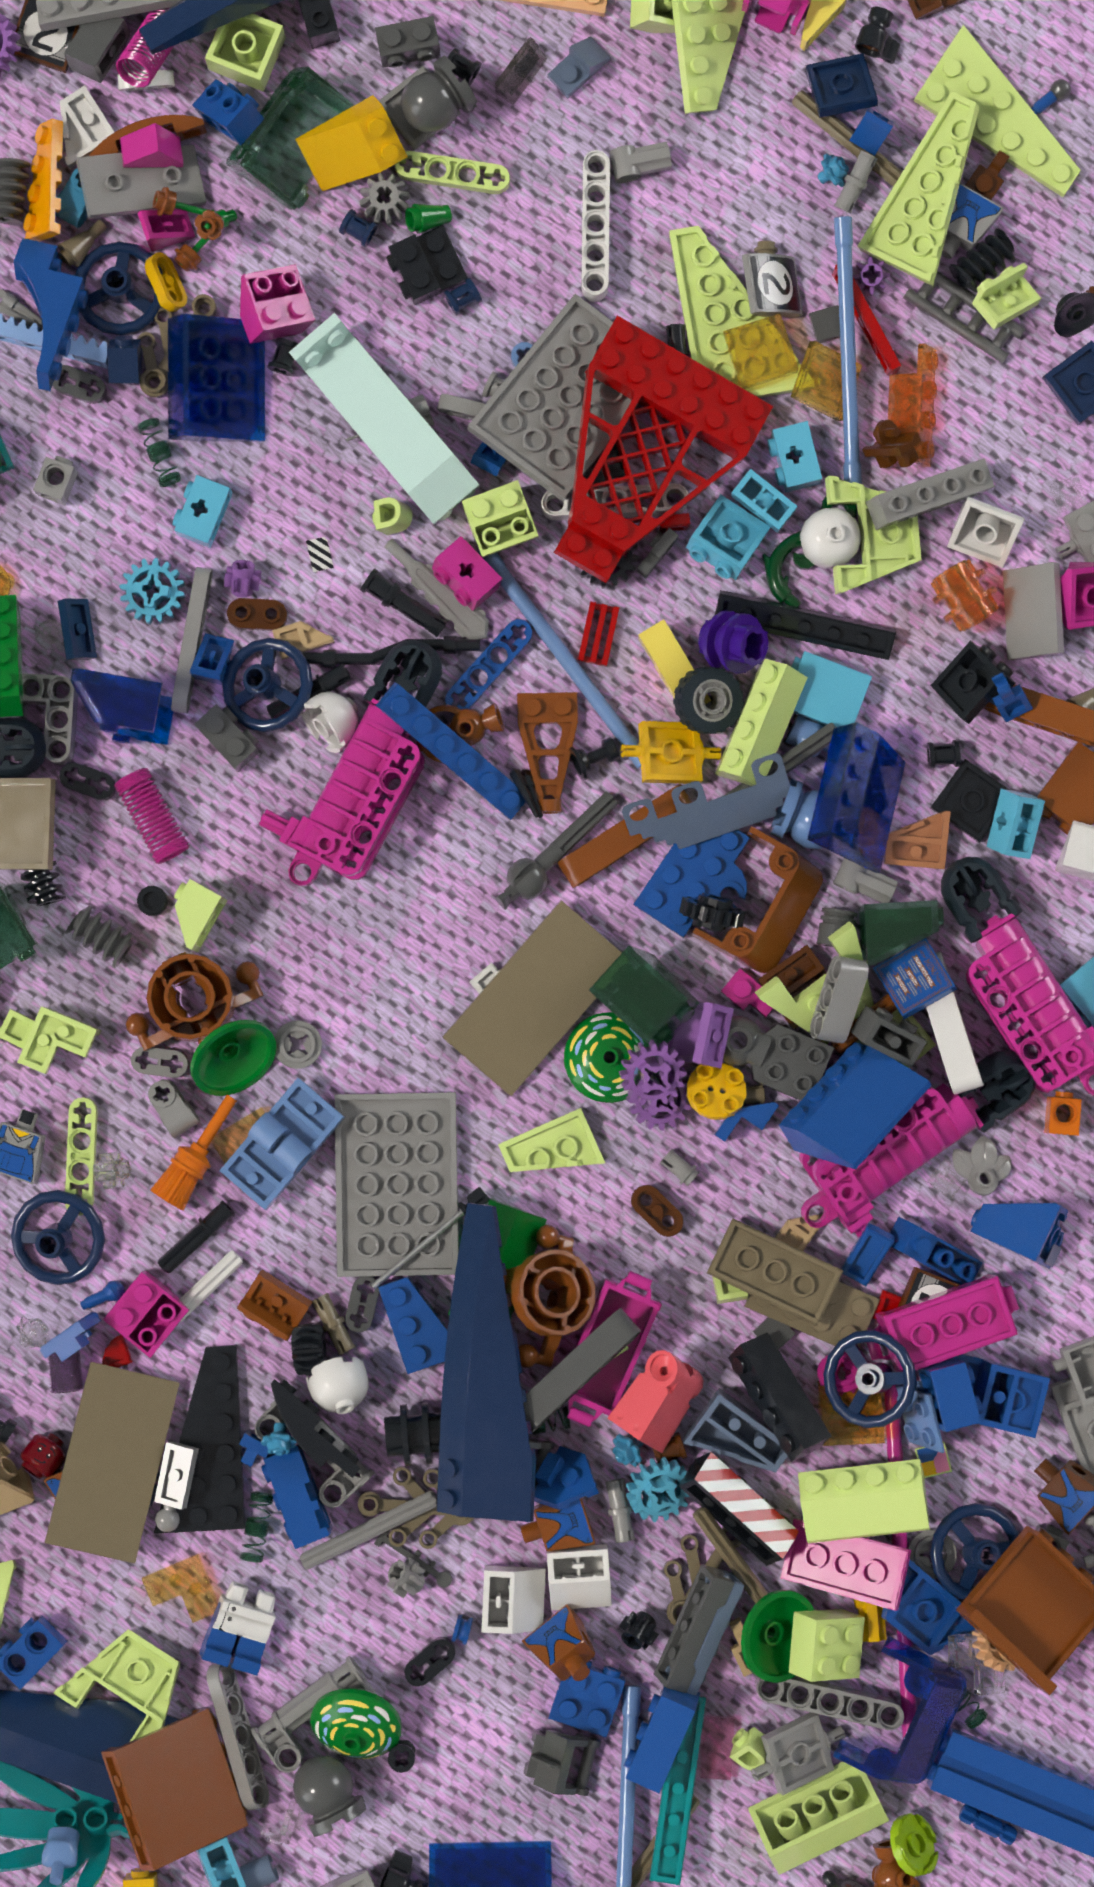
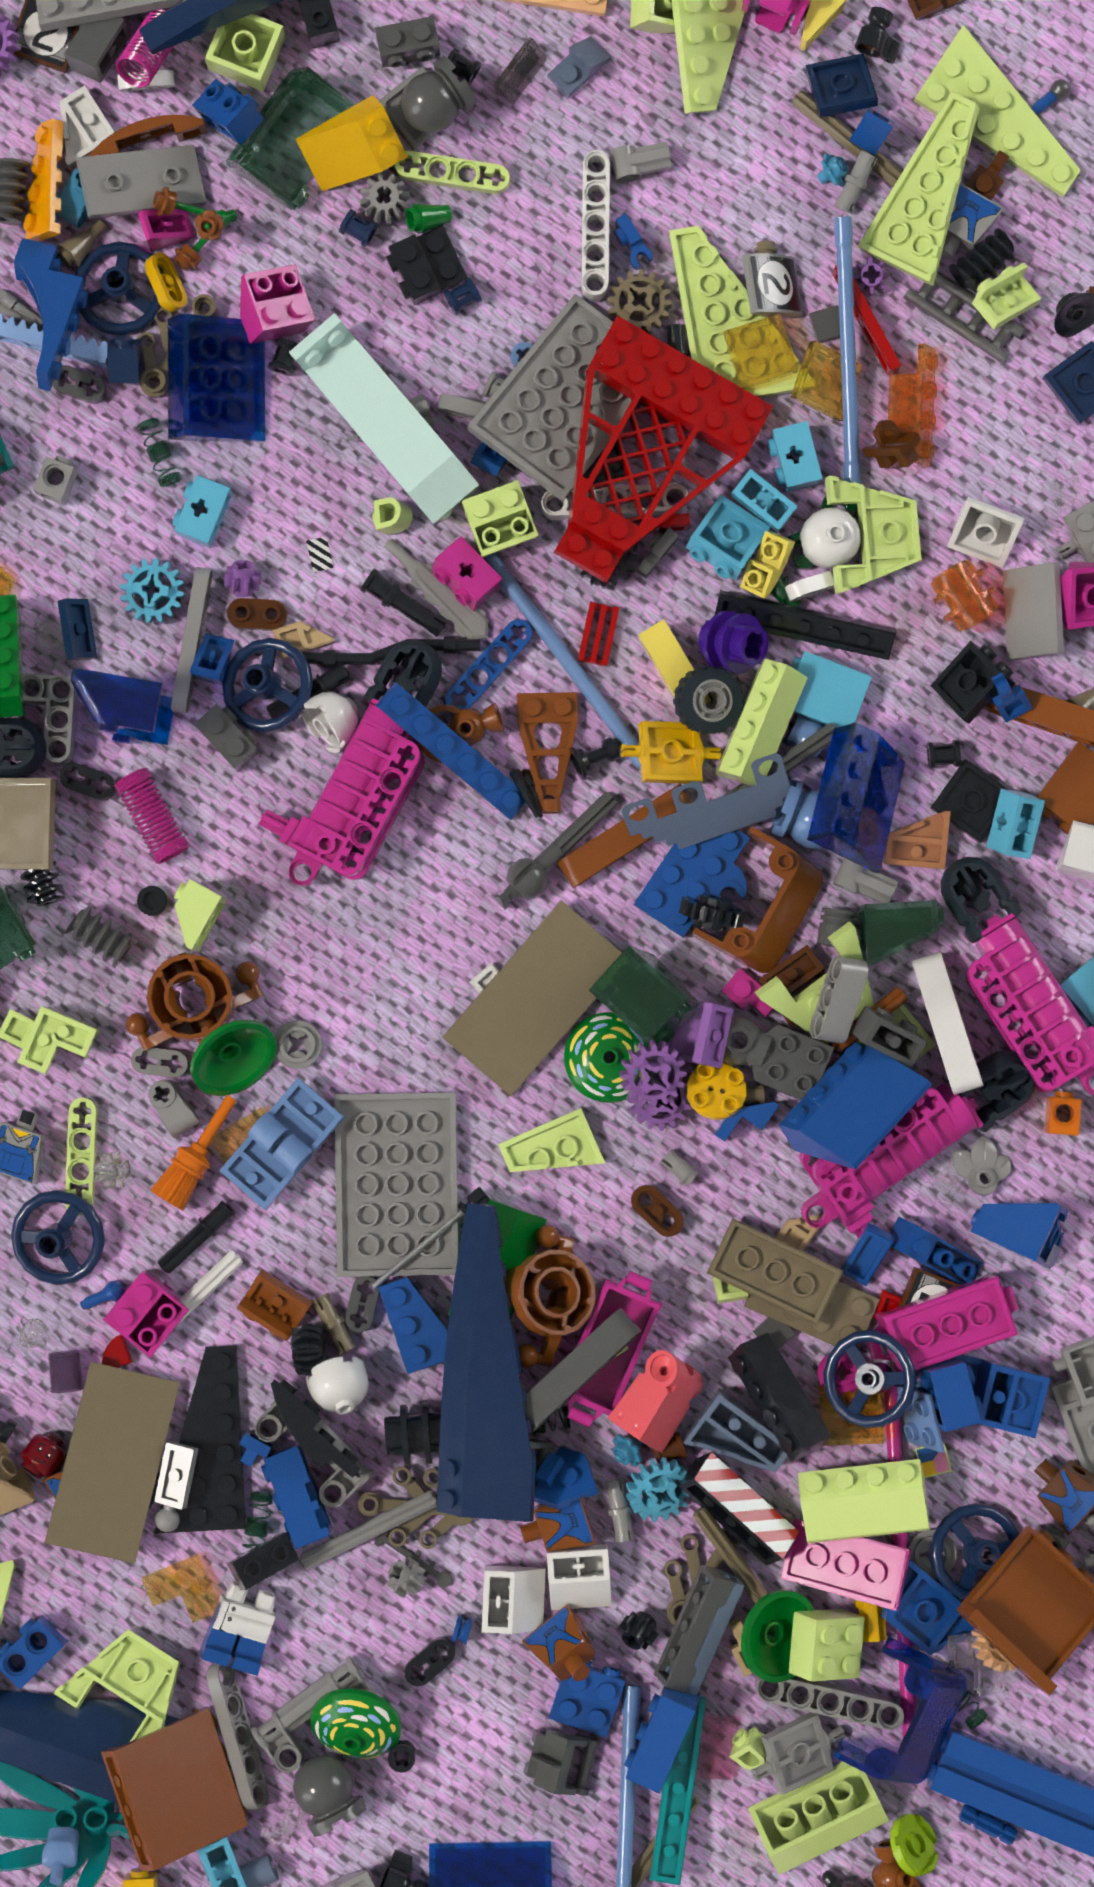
plate [40,1311,101,1362] -> none
dark pink slope [120,123,184,168] -> none
dark azure plant [261,1423,297,1456] -> none
light grey brick [866,458,995,530] -> none
blue tile [873,938,957,1020] -> none
none -> black brick [226,1532,300,1590]
none -> dark tan gear [607,269,672,334]
none -> blue plate [613,213,653,271]
none -> light yellow slope [740,531,795,598]
none -> white beam [785,570,834,602]

